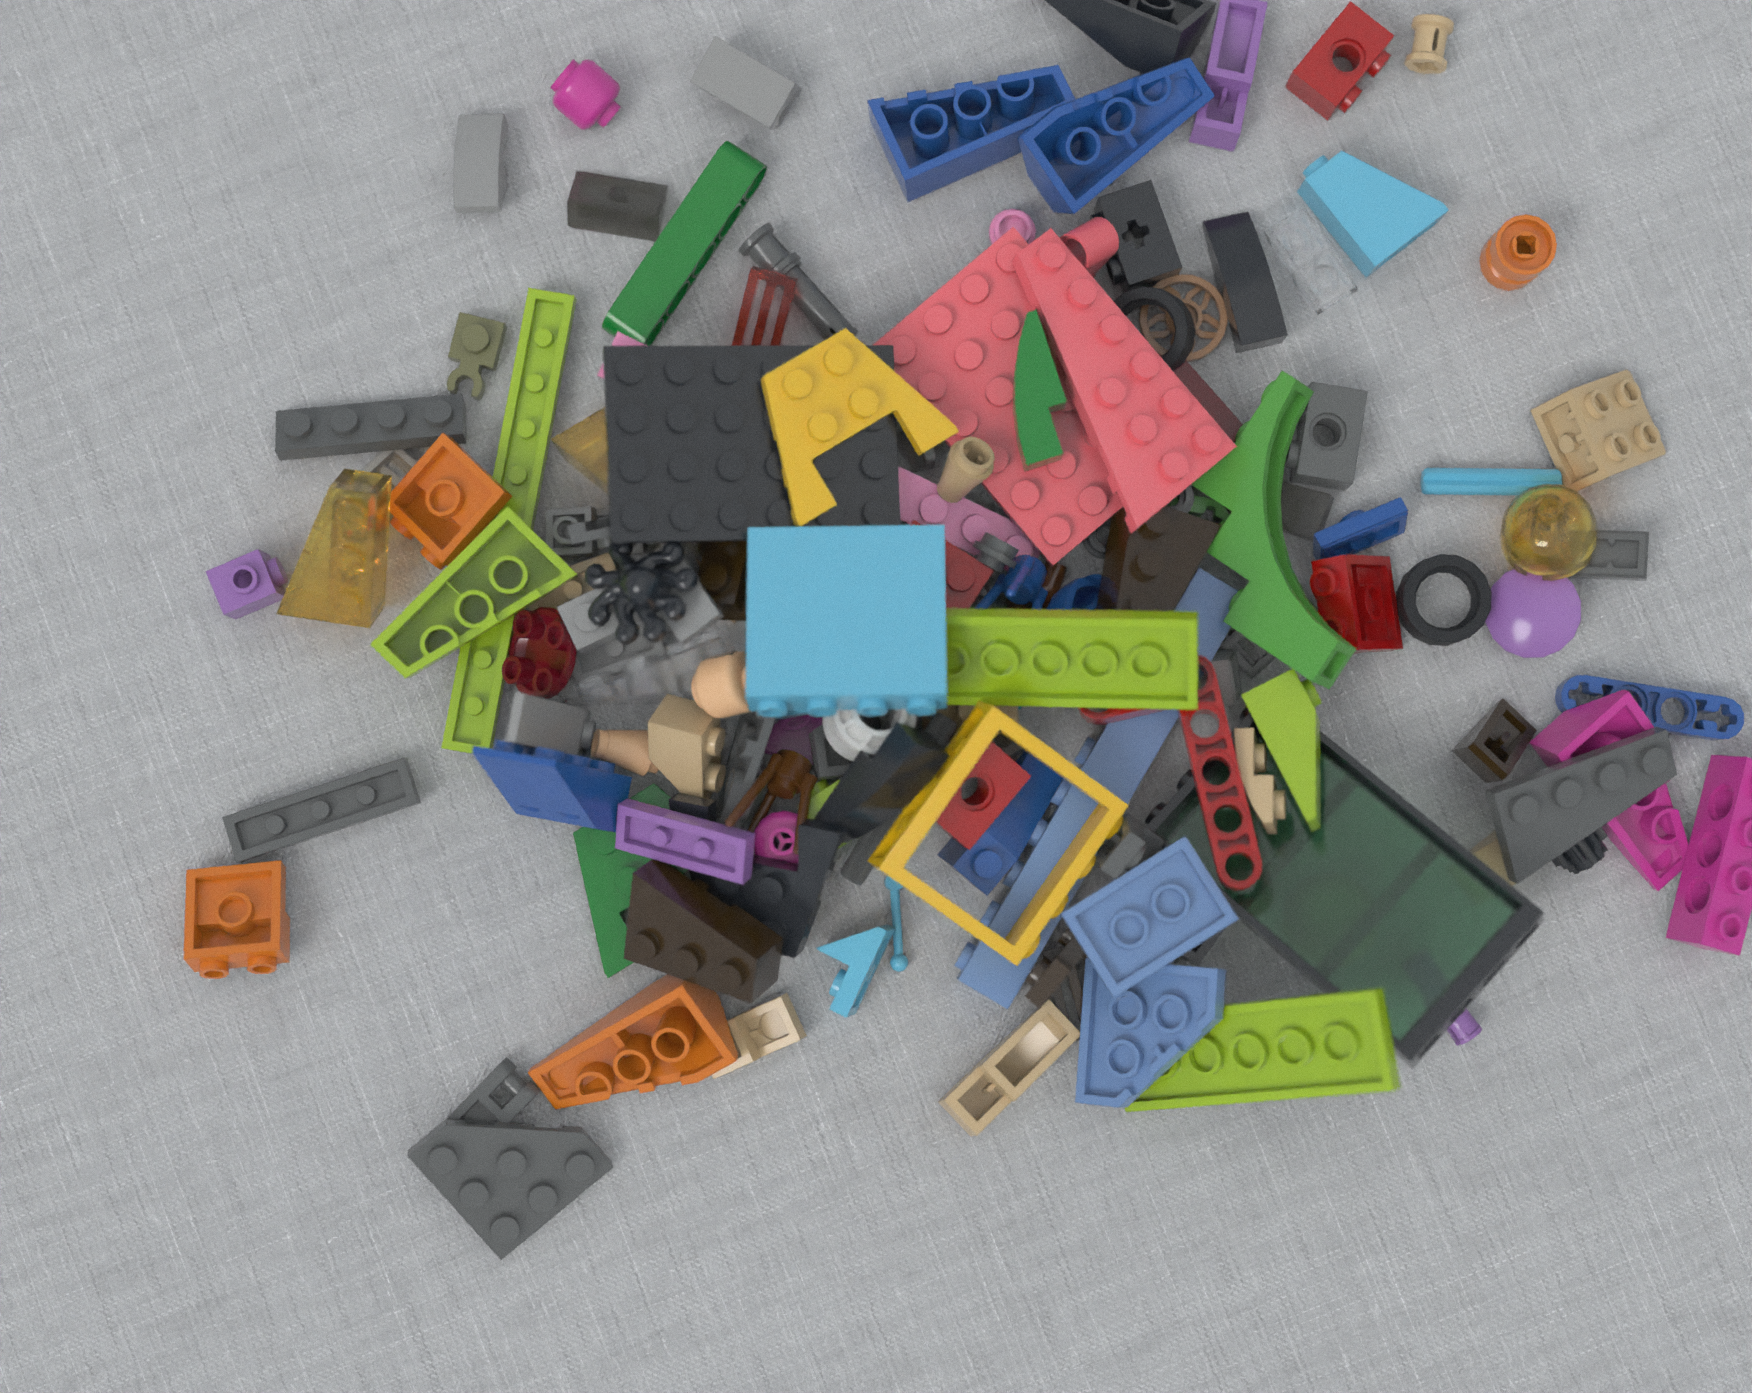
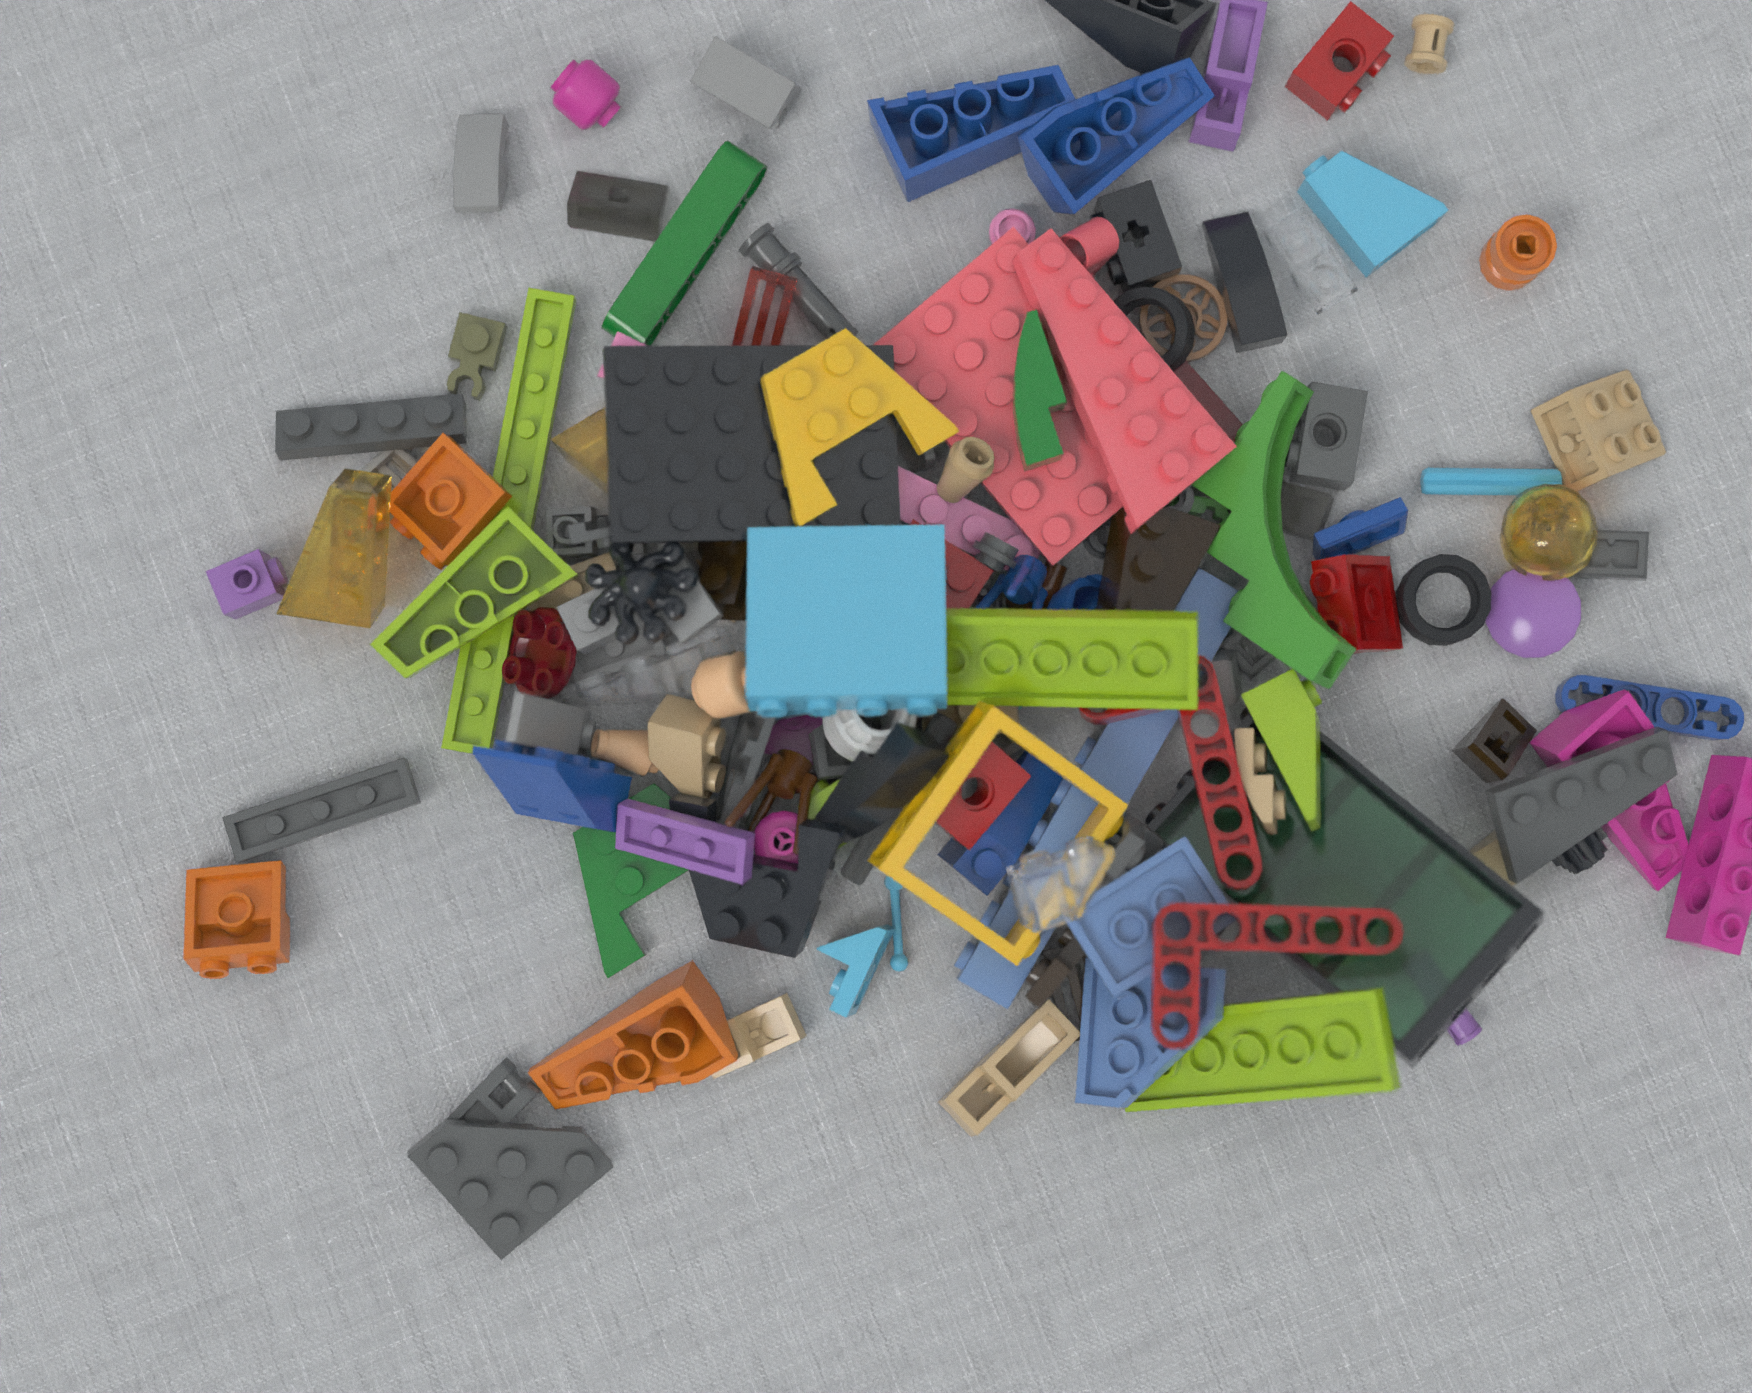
dark brown wedge [624,859,783,1004] -> none
none -> clear slope [1006,836,1115,933]
none -> red beam [1150,903,1403,1049]

